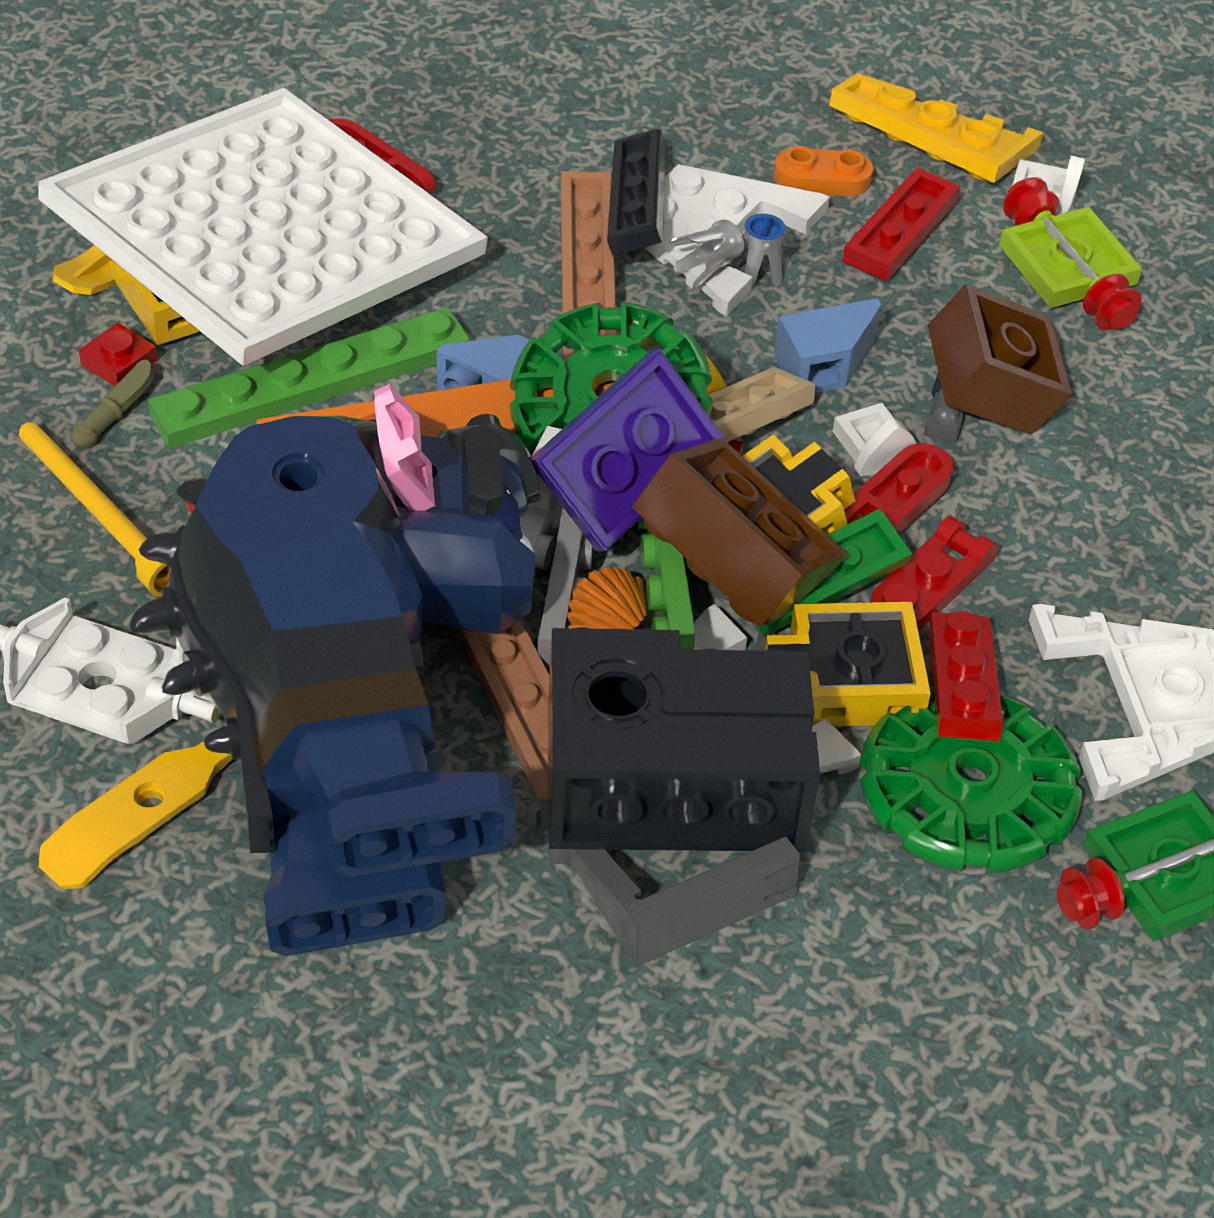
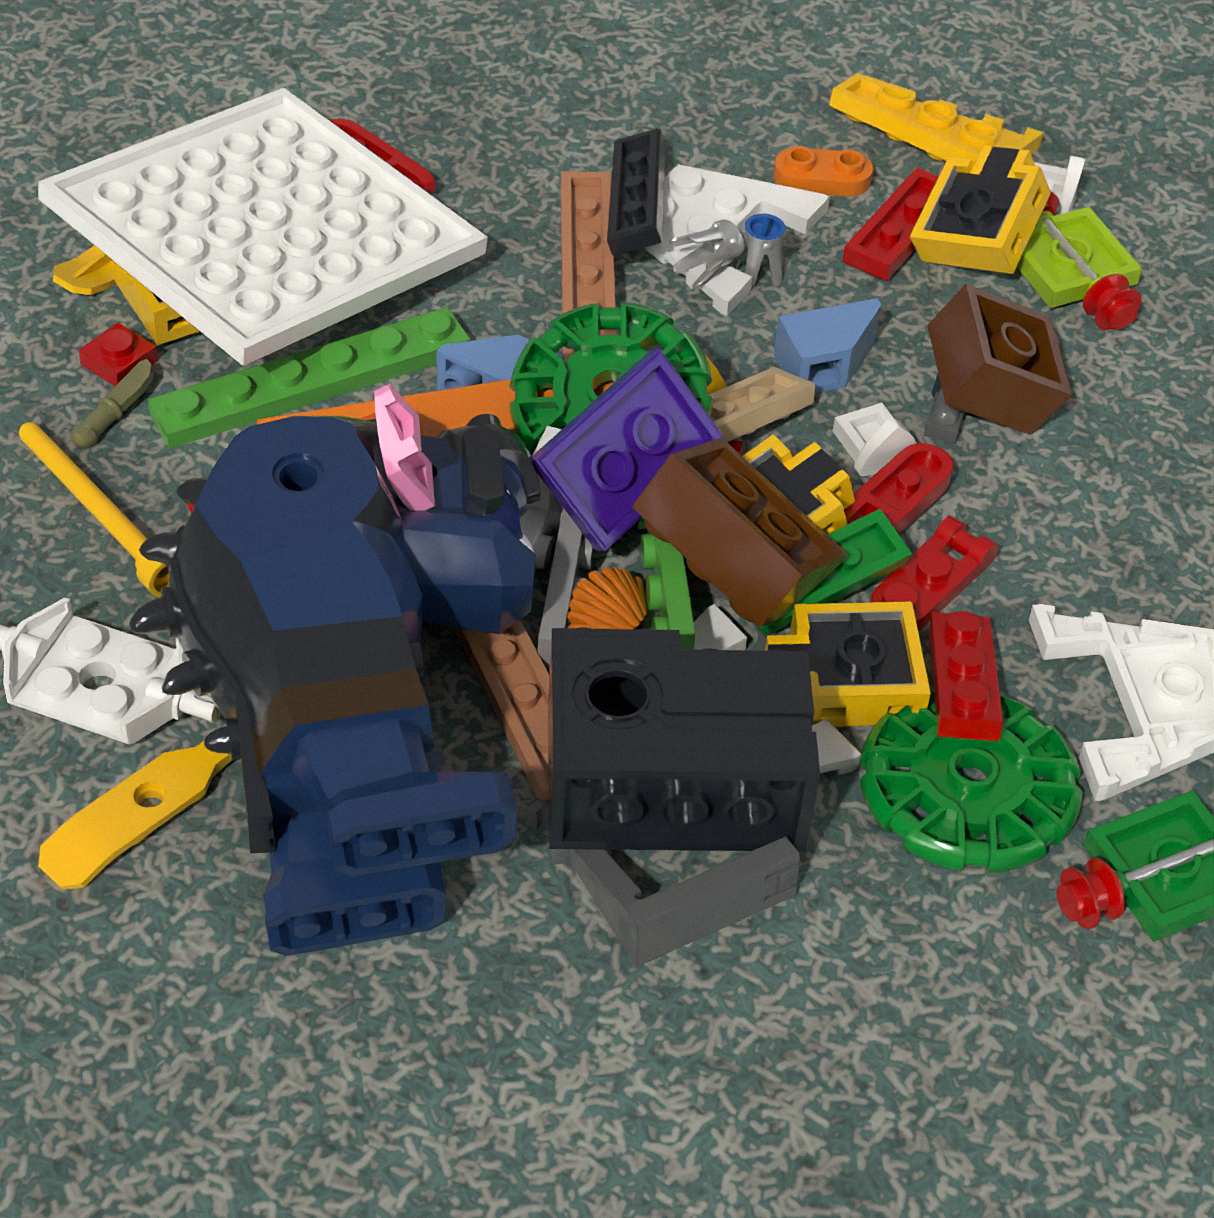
none -> piece [910,146,1051,274]

